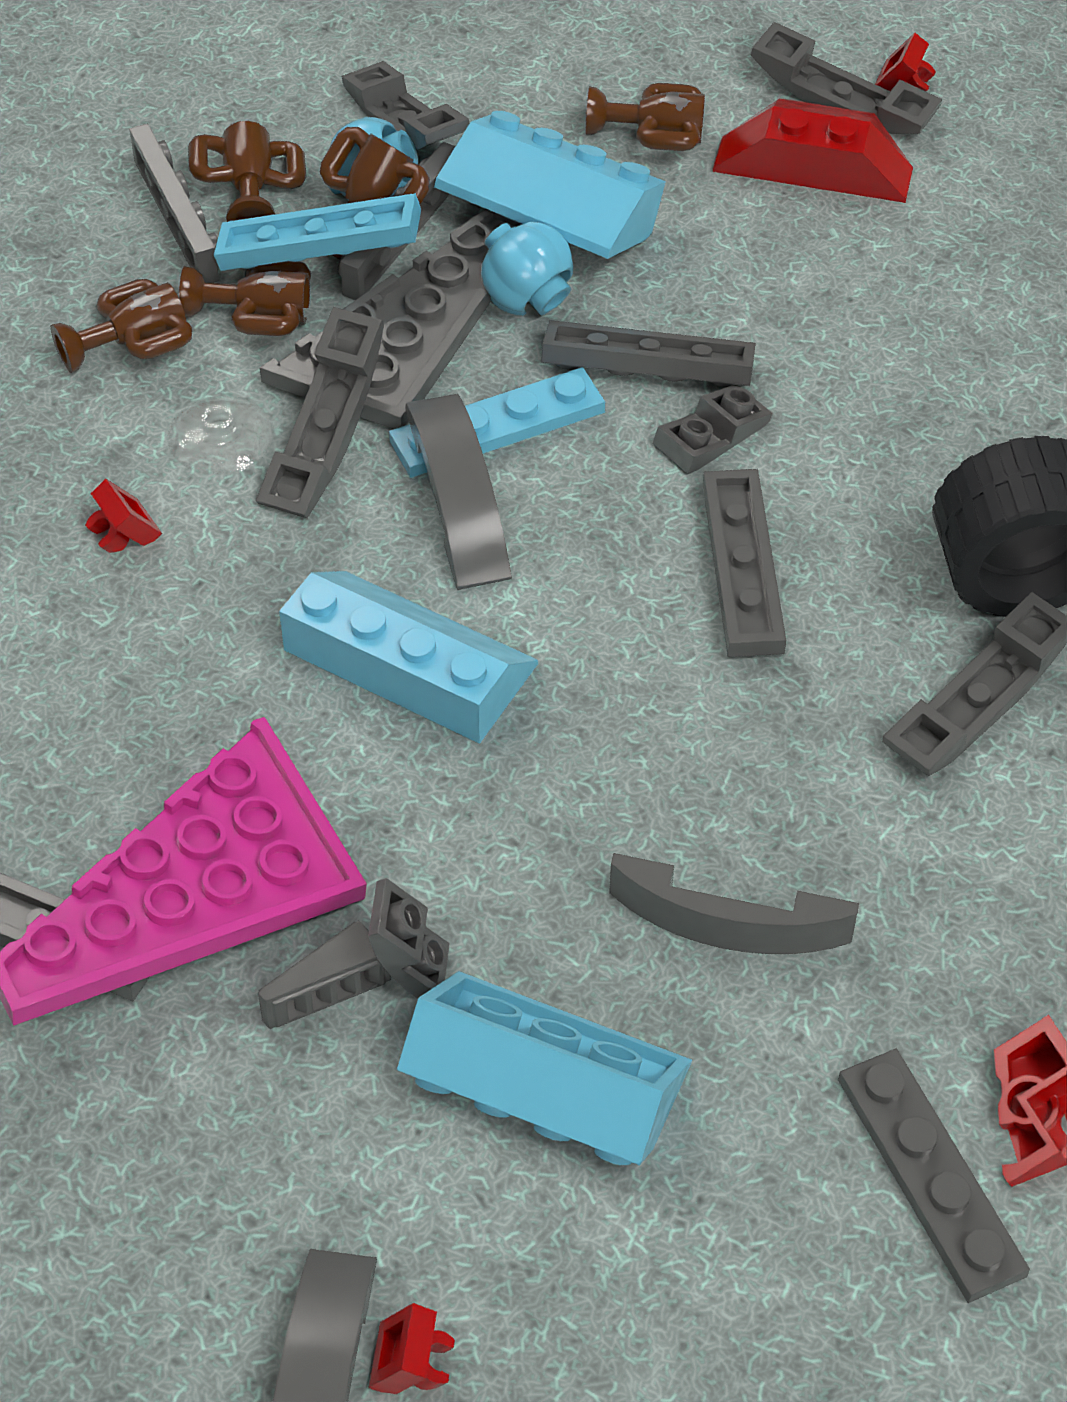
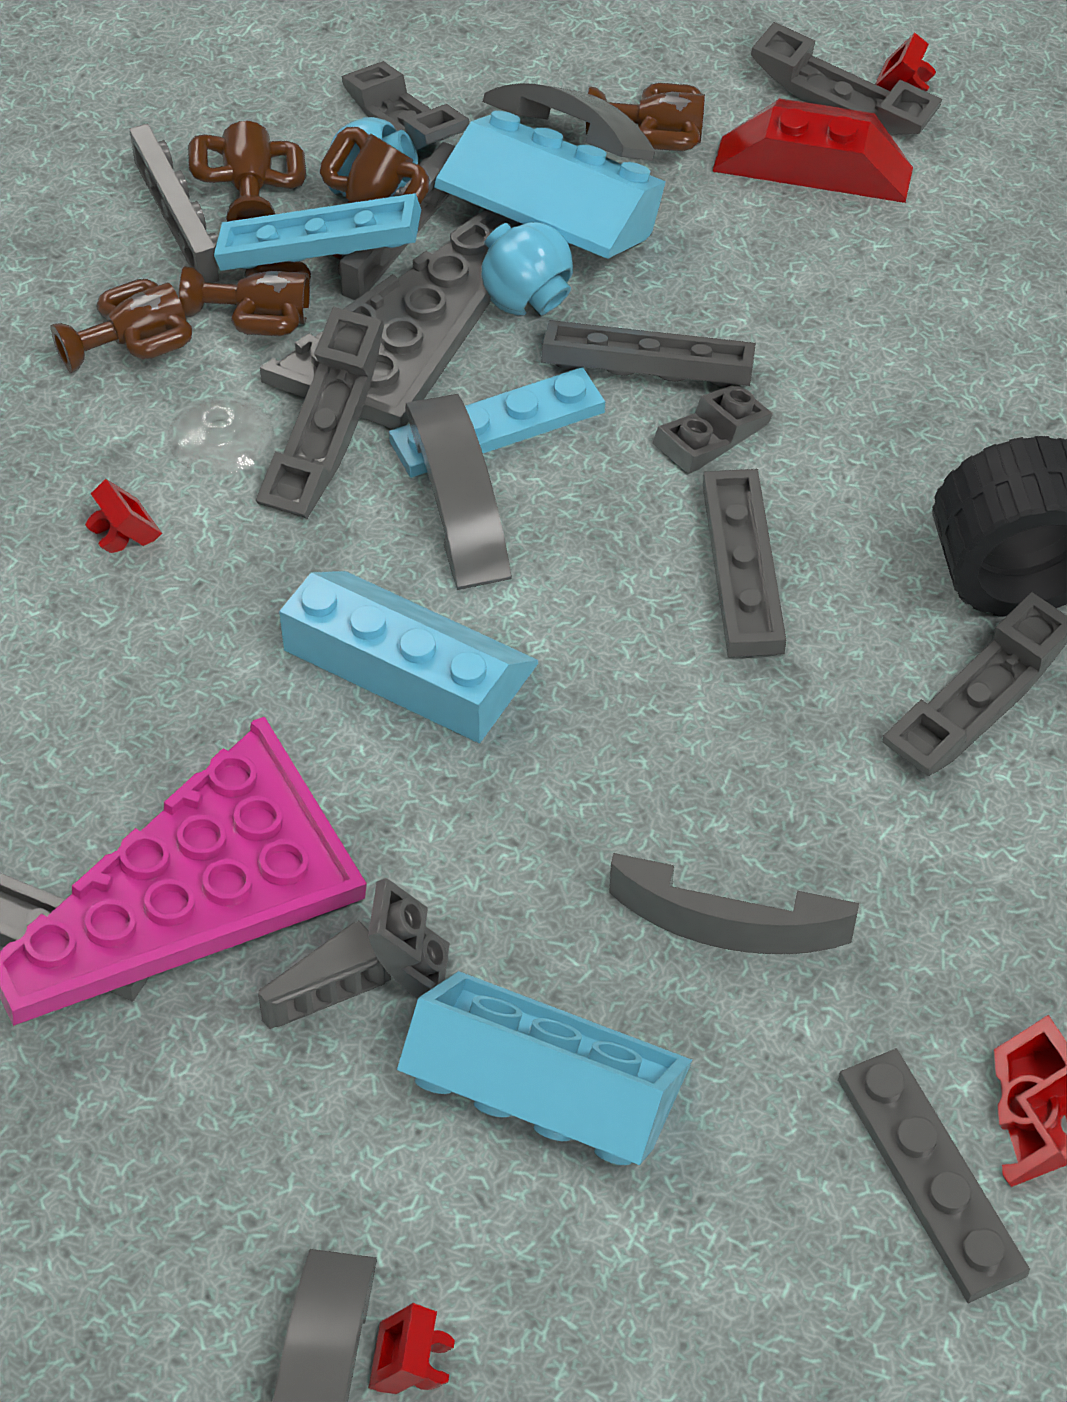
none -> dark grey slope [482,83,655,161]

